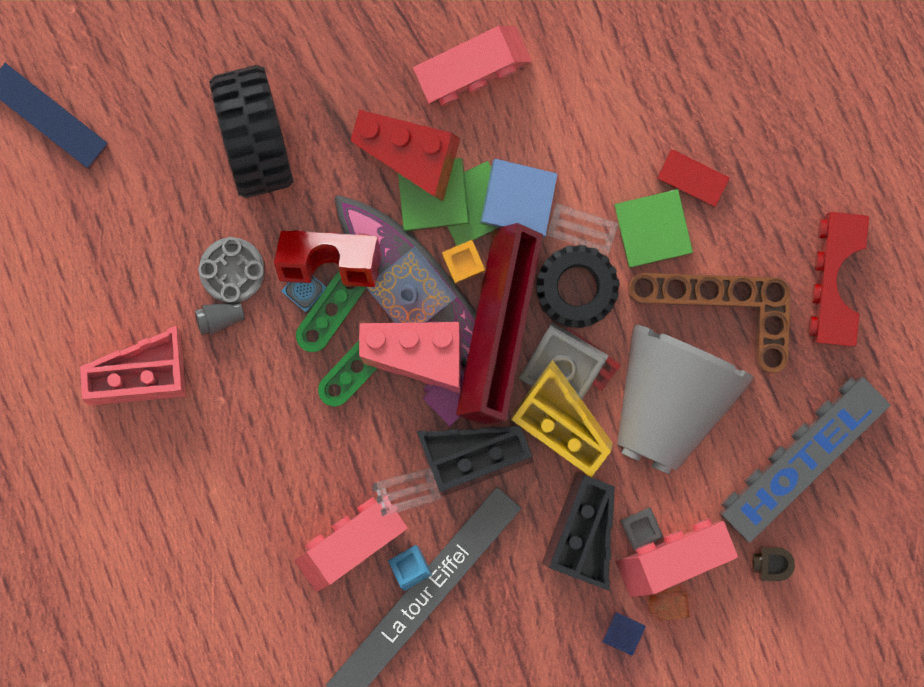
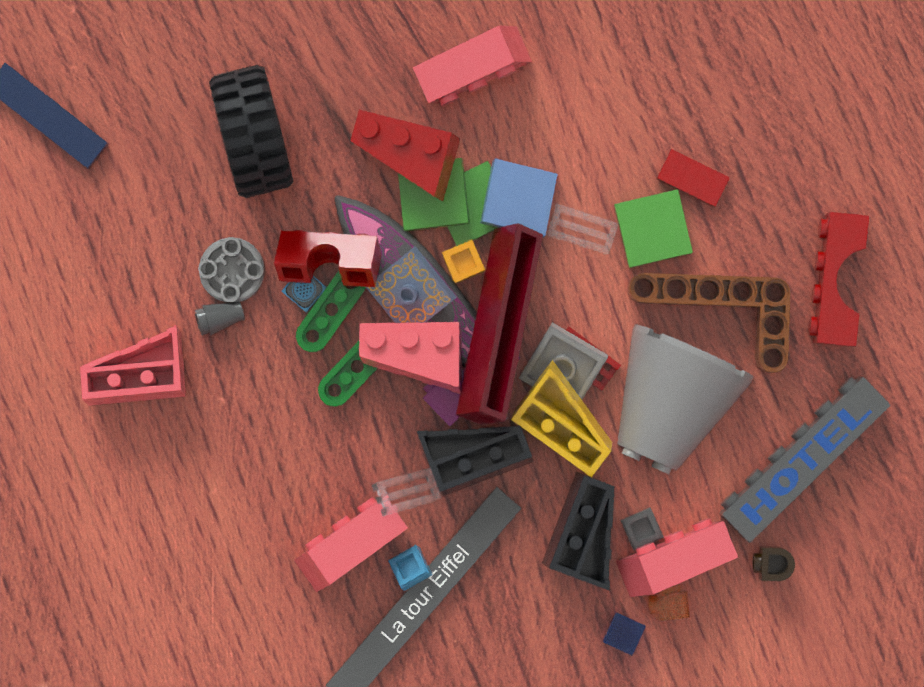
black tyre [536,245,620,328] -> none

